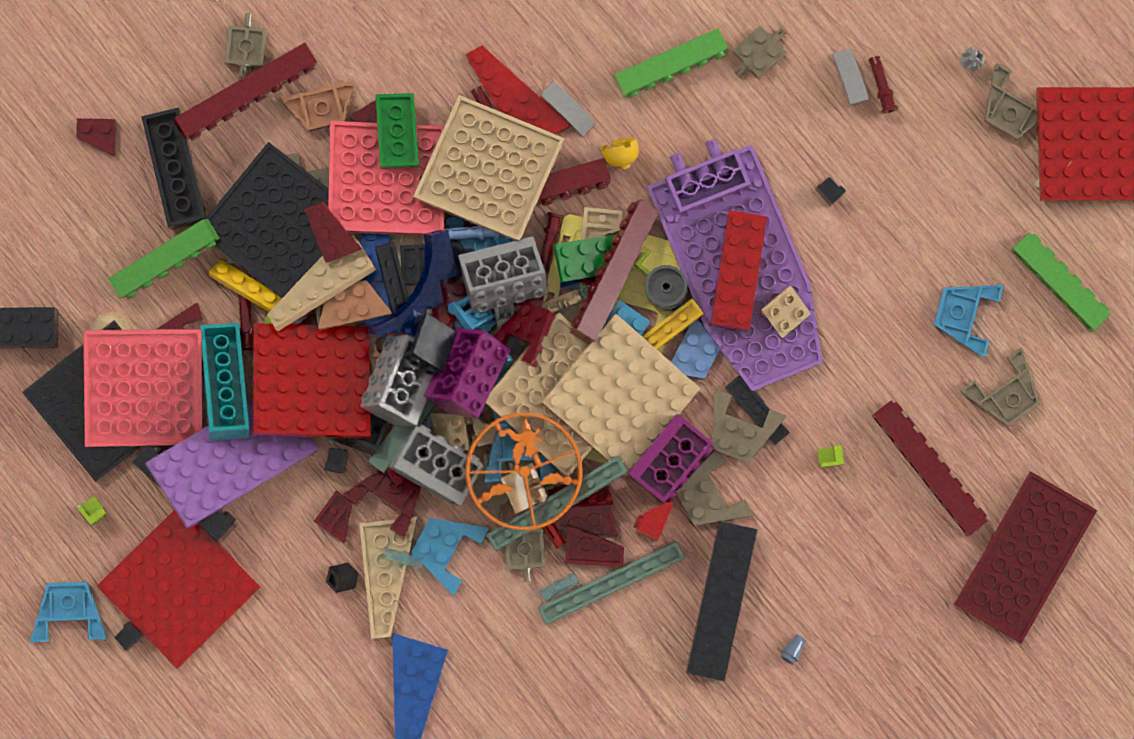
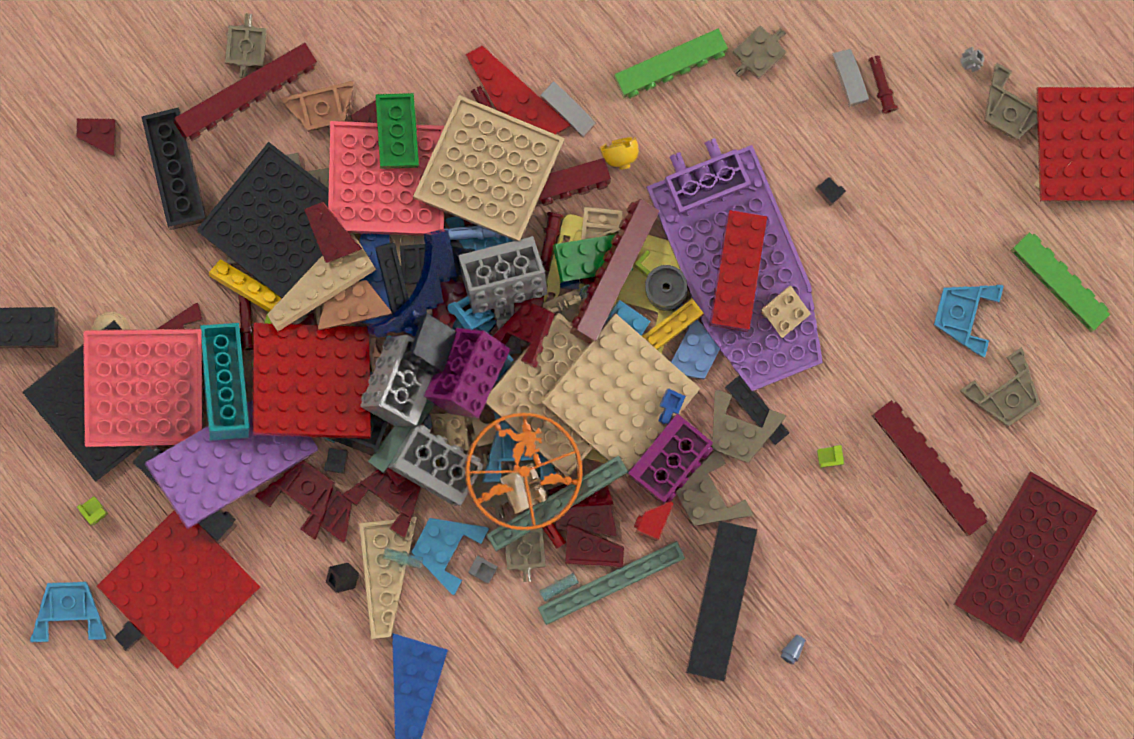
bright green brick [108,219,220,299] -> none
none -> dark red wing [255,460,335,540]
none -> flat silver panel [468,555,498,583]
none -> blue plate [658,388,686,424]

